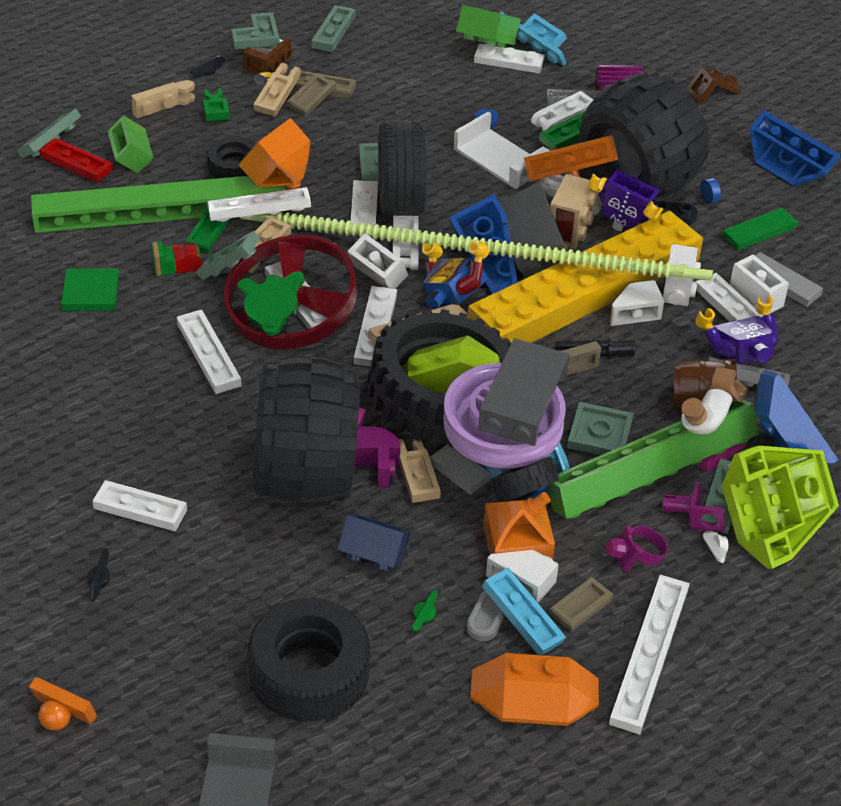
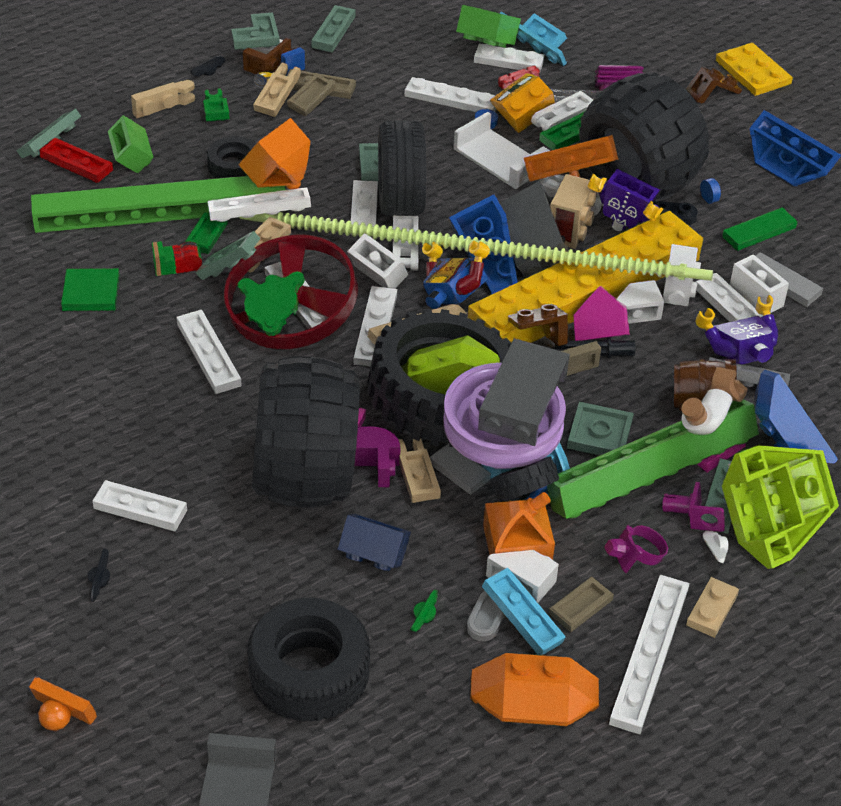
none -> blue tile [281,47,305,76]
none -> white plate [405,77,496,112]
none -> light orange slope [490,73,555,133]
none -> axle [498,65,540,89]
none -> reddish brown bracket [508,304,568,346]
none -> dark pink slope [574,286,630,341]
none -> tan plate [686,577,739,638]
none -> yellow plate [716,42,793,96]

